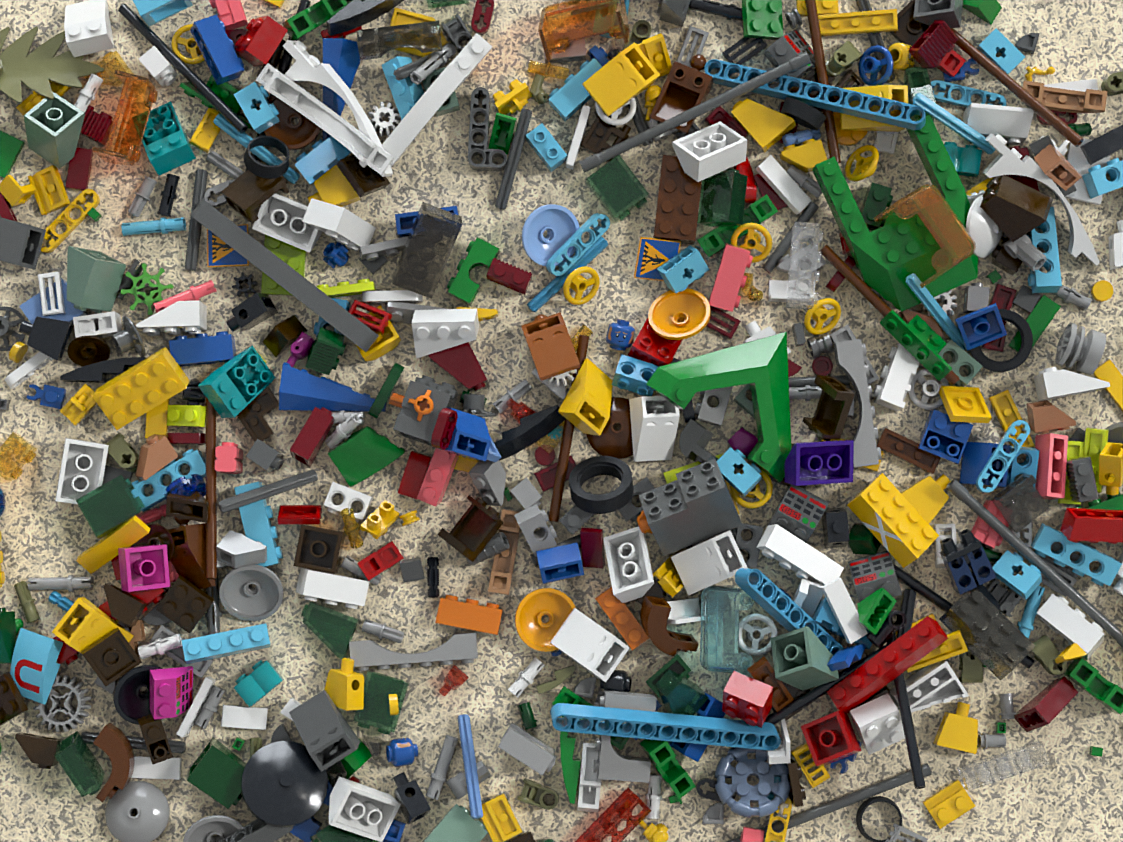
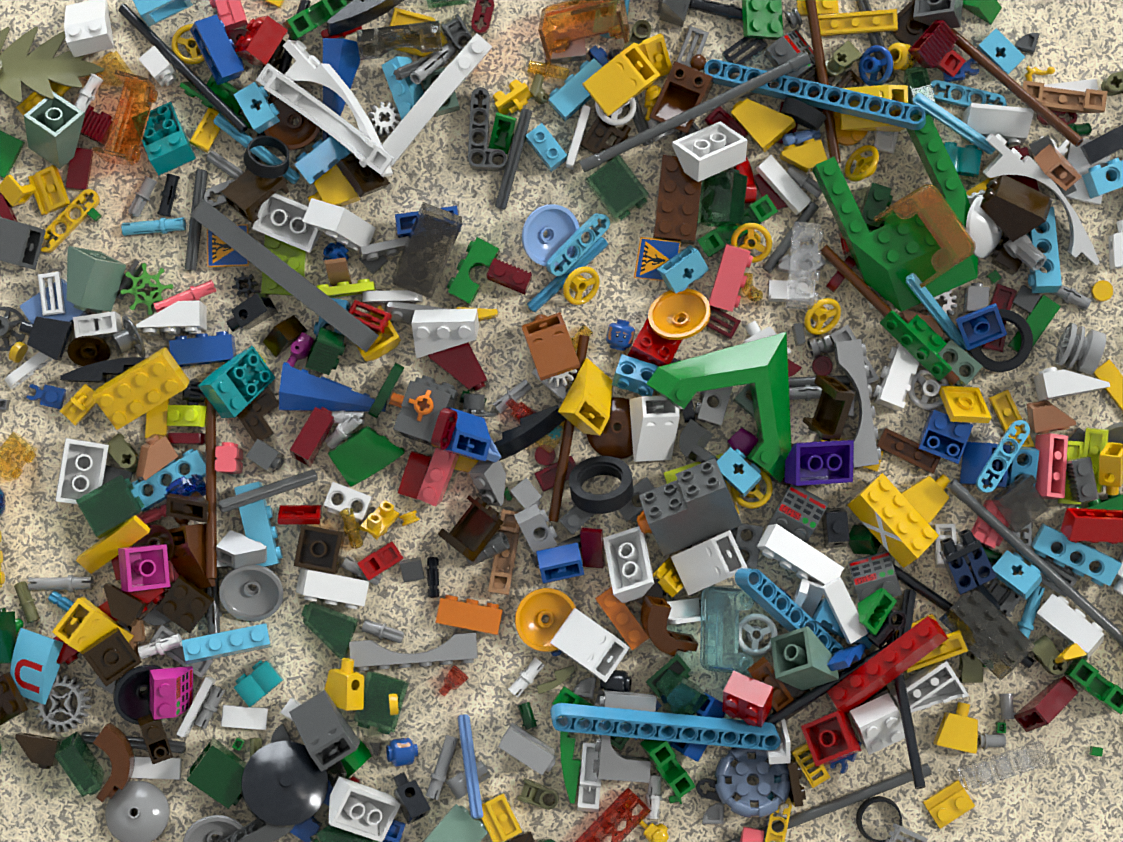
none -> medium nougat slope [324,258,352,286]

